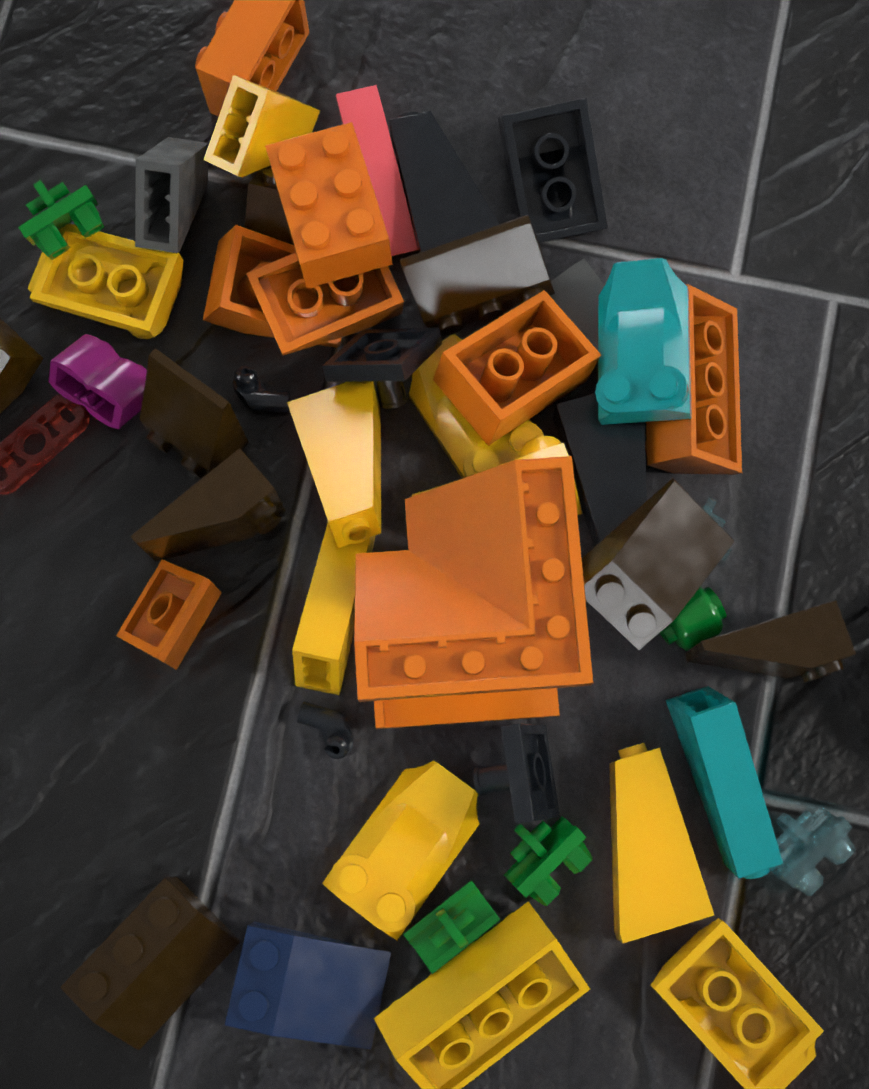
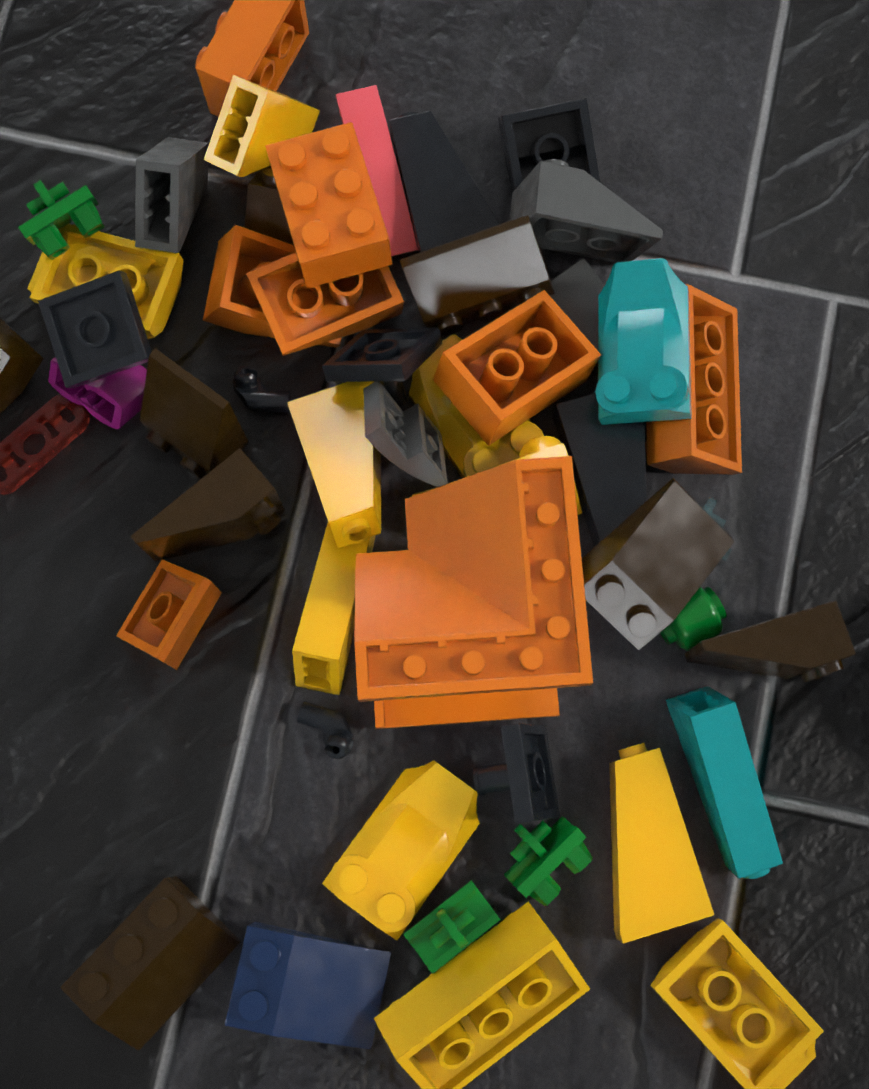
clear light blue hips [770,807,856,896] -> none
none -> black tile [38,271,152,389]
none -> dark grey slope [363,381,448,487]
none -> dark grey slope [510,159,663,263]

